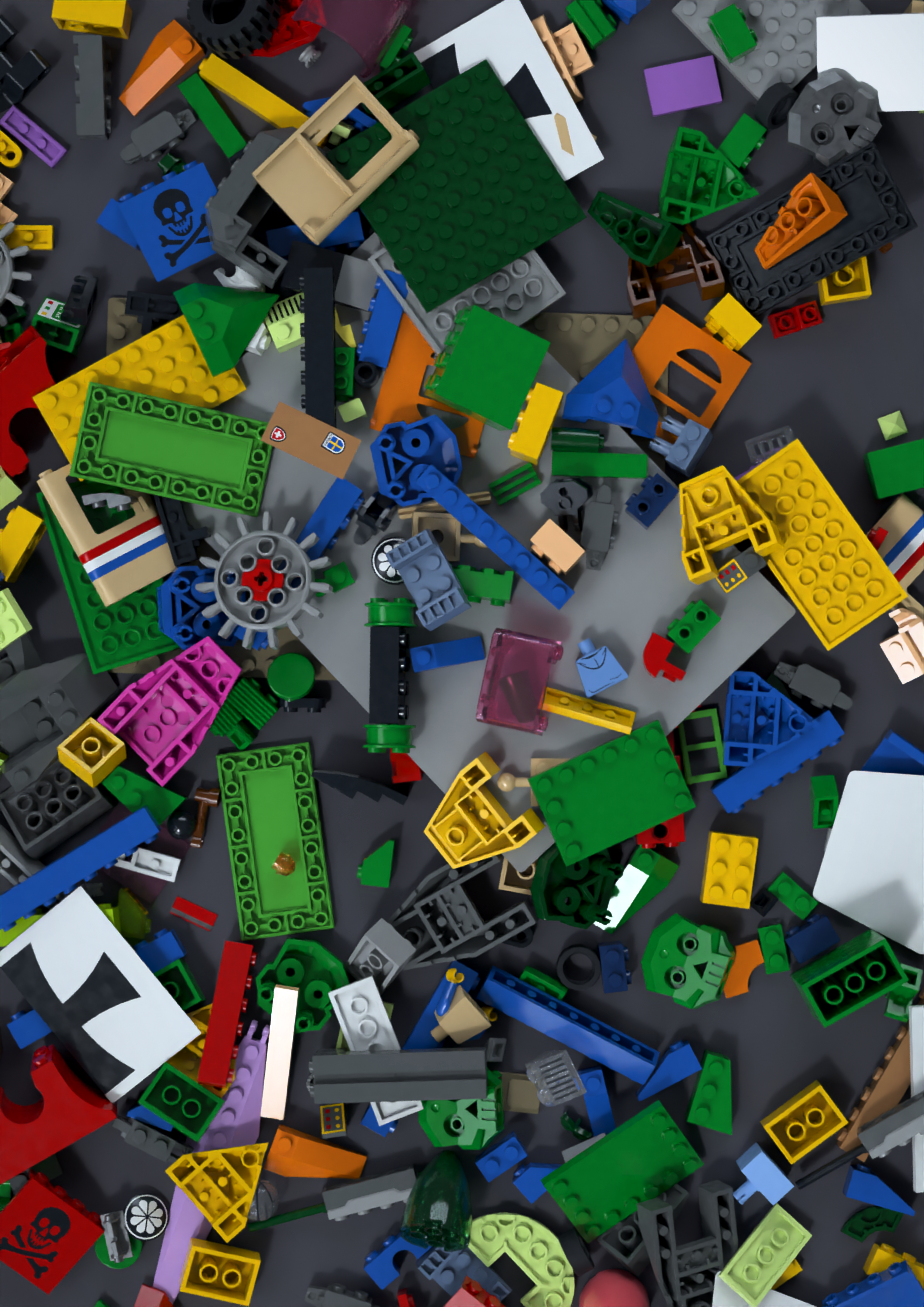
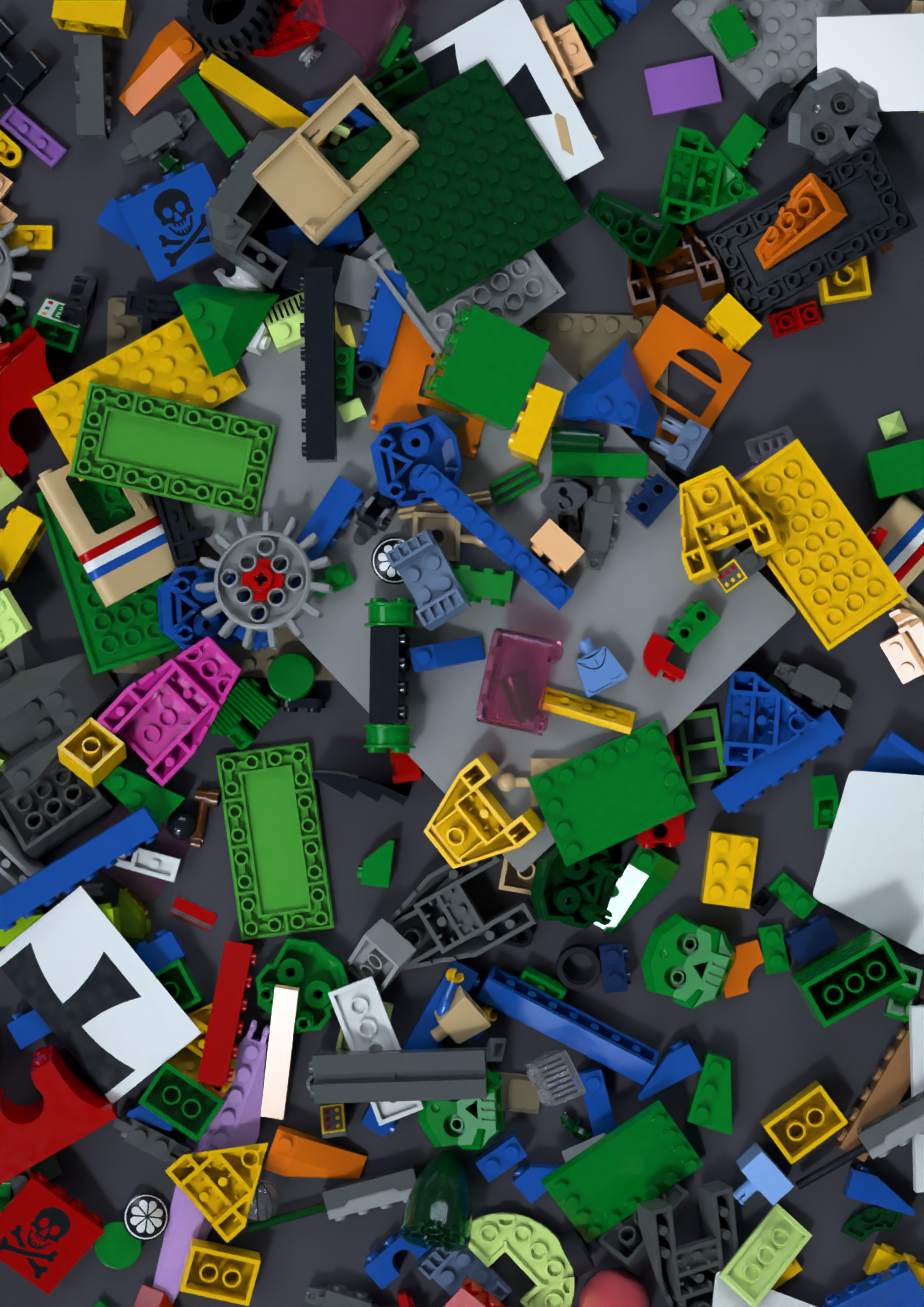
flat silver slope [82,493,138,512] -> none
flat silver hinge [100,1210,133,1263] -> none
medium nougat sticker [261,401,362,479] -> none
clear orange plate [271,852,296,876] -> none

